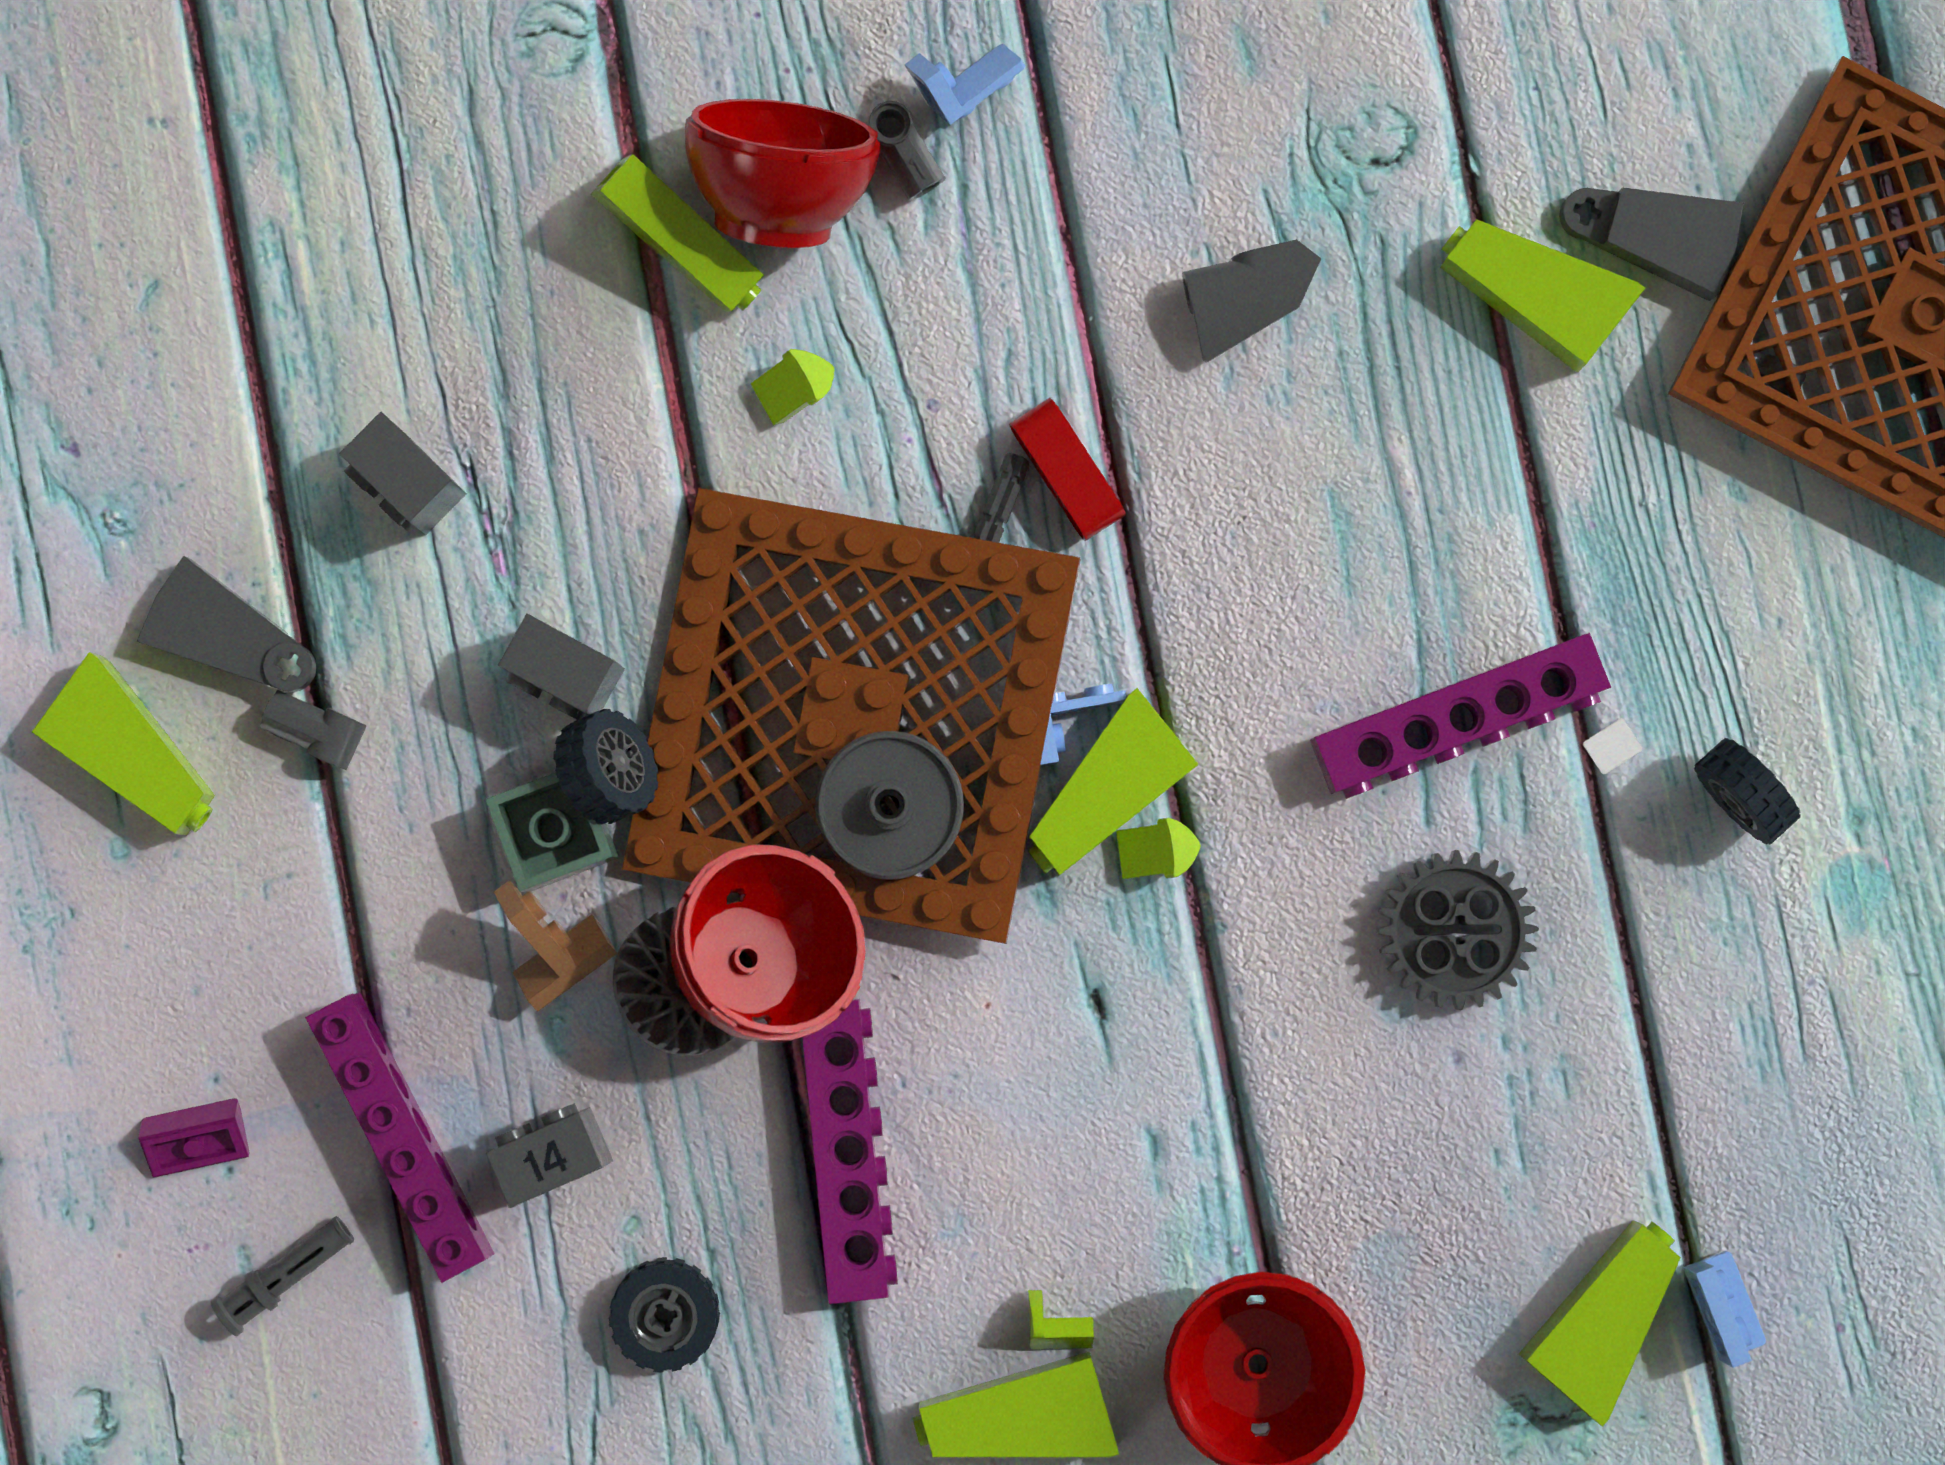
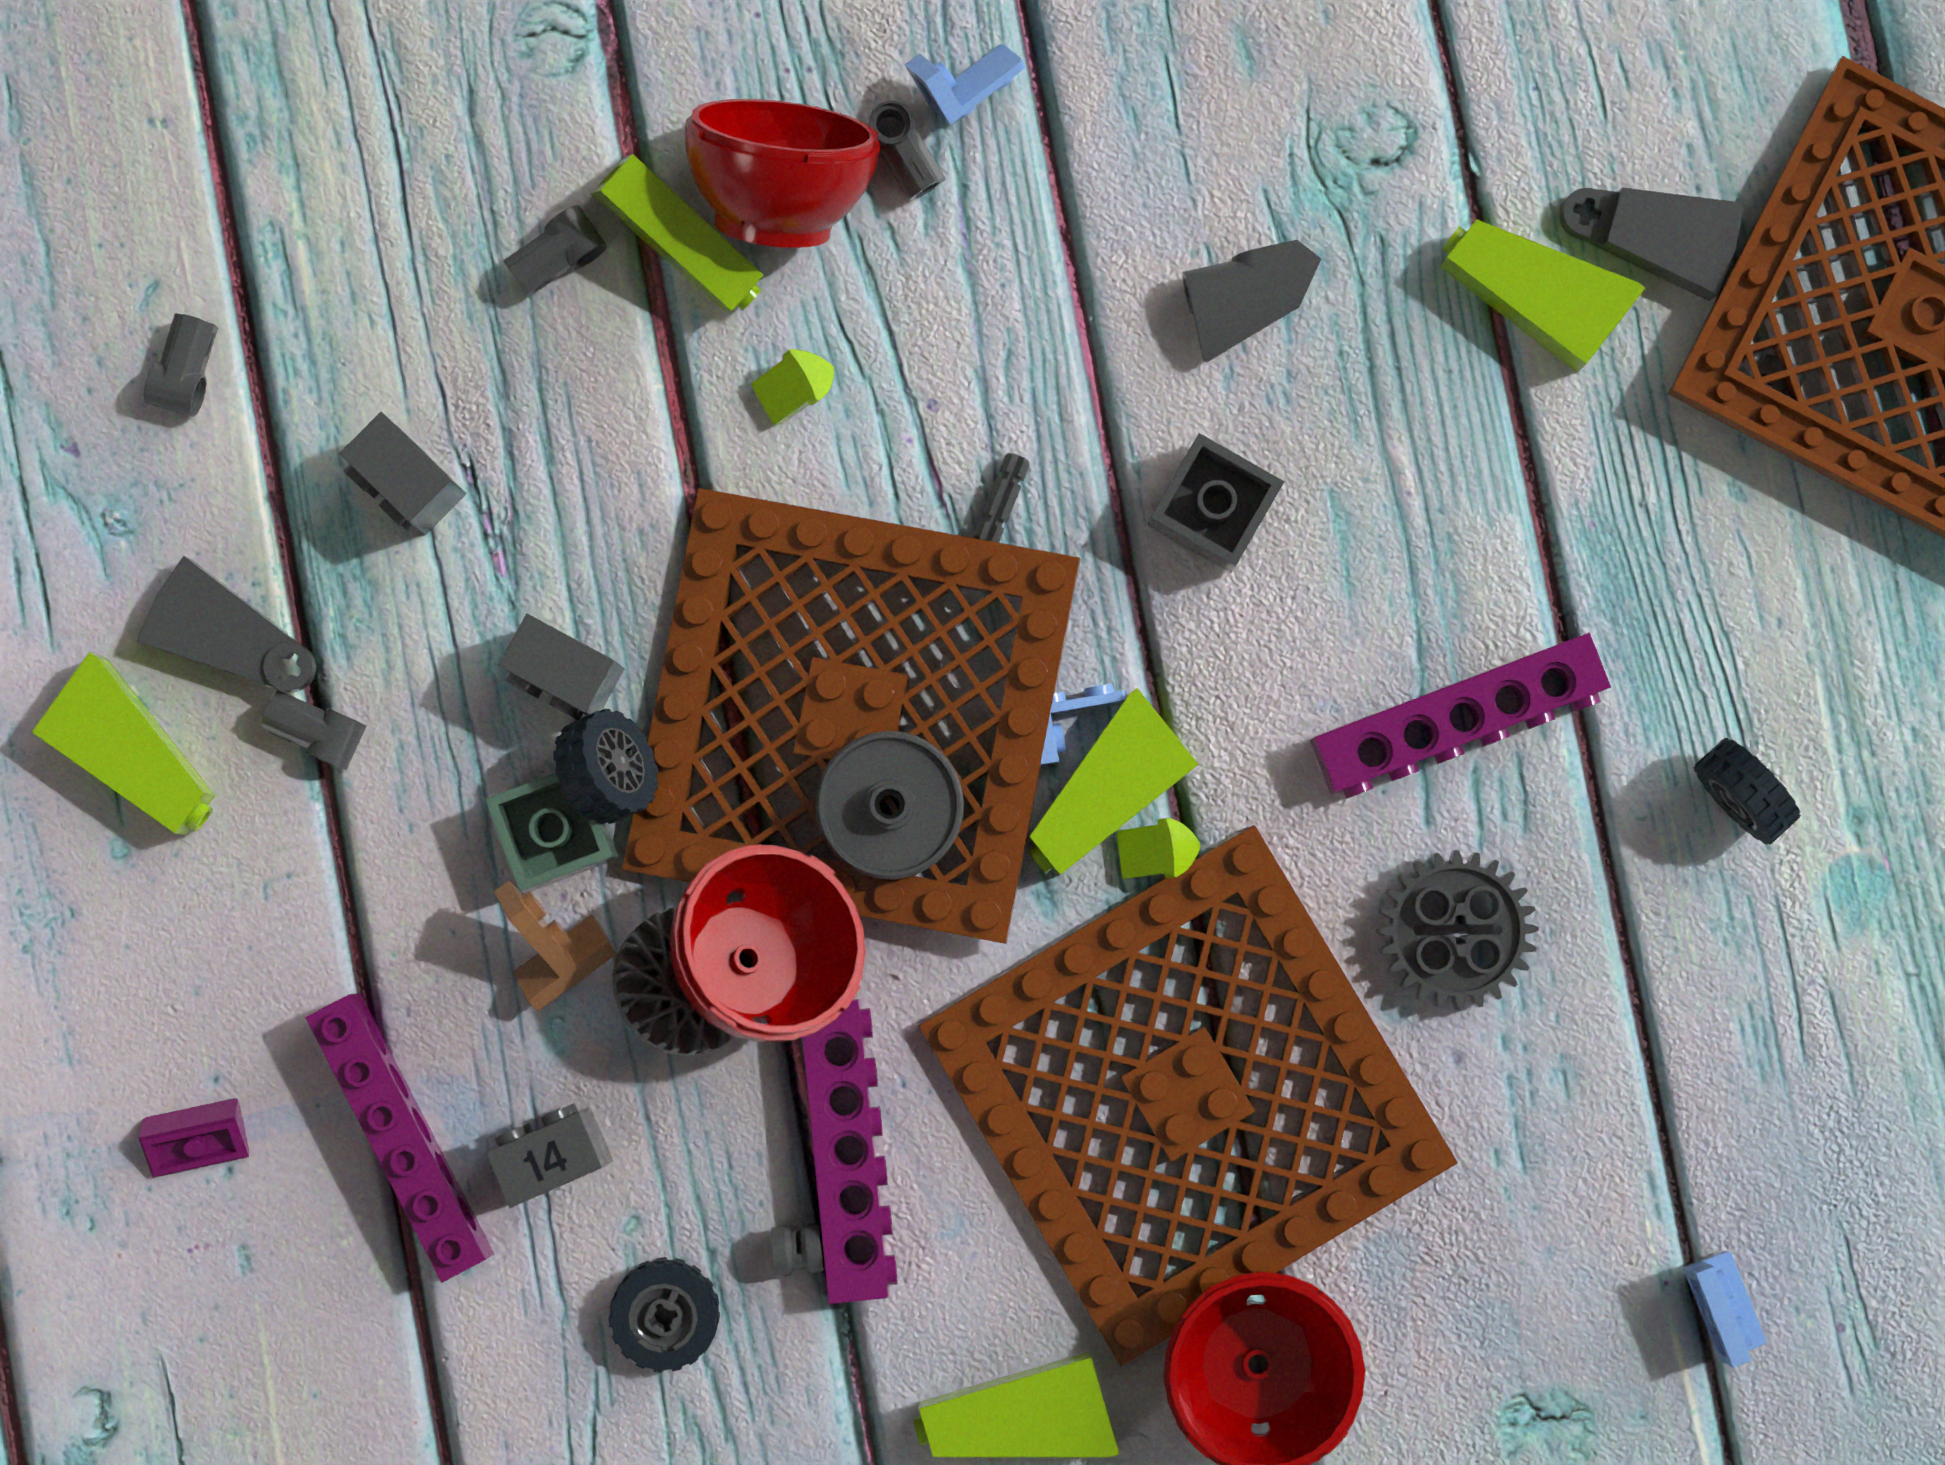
dark grey pin [210,1216,354,1336] -> none
red beam [1009,398,1126,541] -> none
lime tile [1028,1290,1094,1350] -> none
lime slope [1519,1220,1681,1427] -> none
white sticker [1583,718,1642,774] -> none
none -> dark grey piece [144,313,218,417]
none -> dark grey piece [503,205,607,297]
none -> dark grey wheel [770,1223,825,1277]
none -> dark orange plate [919,825,1458,1367]
none -> dark grey brick [1147,433,1285,573]

